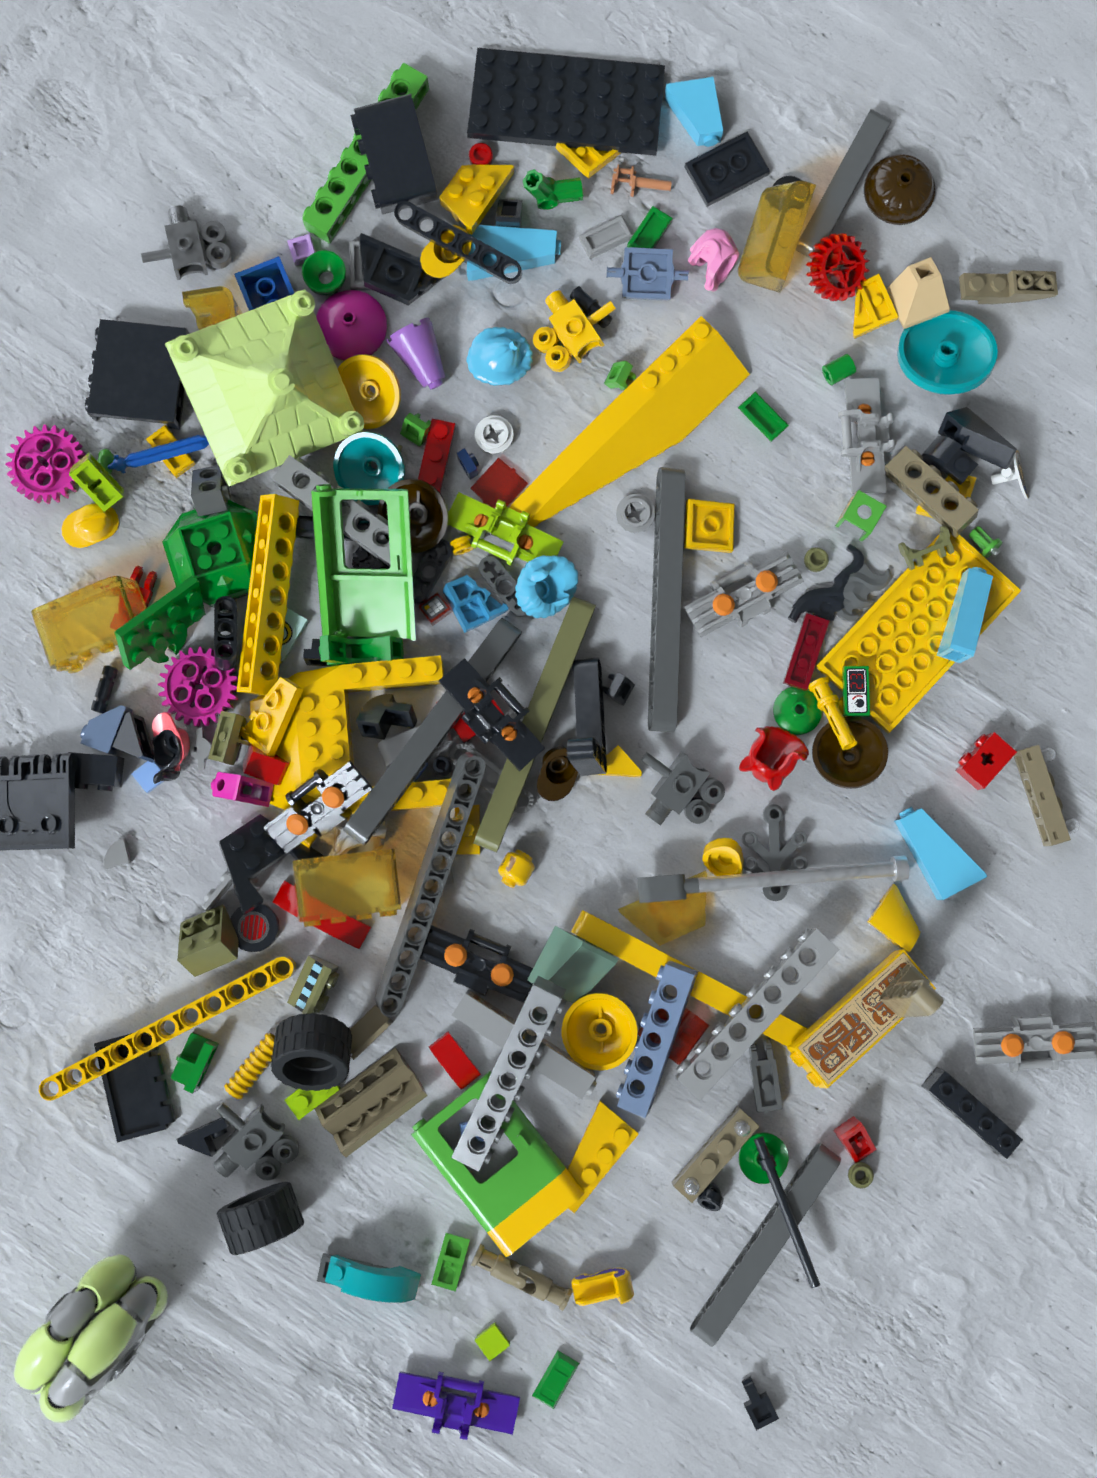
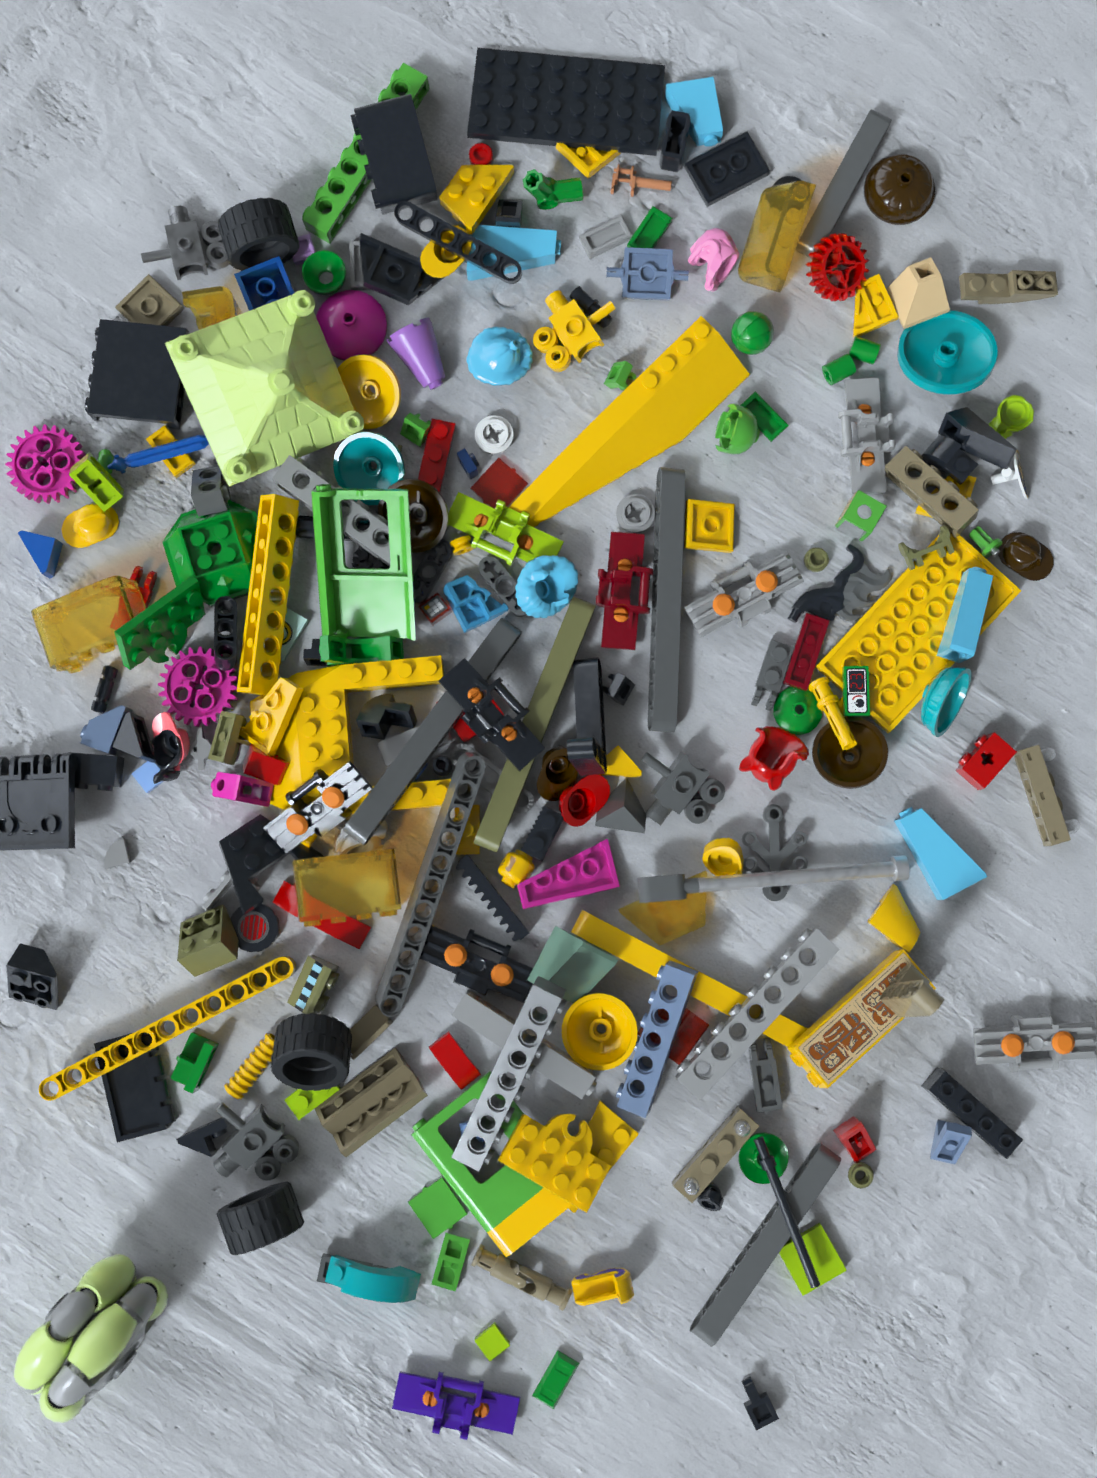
none -> black slope [6,943,59,1010]
none -> blue slope [18,530,63,579]
none -> dark tan tile [115,274,184,326]
none -> black tyre [218,198,300,271]
none -> bright green piece [408,1177,468,1239]
none -> black gear [456,854,530,941]
none -> yellow plate [498,1114,611,1213]
none -> dark pink wing [517,838,620,909]
none -> black brick [521,806,564,861]
none -> red piece [558,775,610,827]
none -> dark red piece [595,532,653,651]
none -> dark grey slope [595,777,646,833]
none -> black brick [659,110,690,172]
none -> bright green cylinder [715,404,760,454]
none -> green piece [731,311,774,355]
none -> dark grey hinge [751,639,794,711]
none -> lime tile [779,1223,847,1296]
none -> green piece [848,336,881,365]
none -> teal hat [921,667,972,737]
none -> sand blue slope [930,1120,972,1164]
none -> lime hair [989,395,1034,439]
none -> dark brown piece [998,532,1053,581]

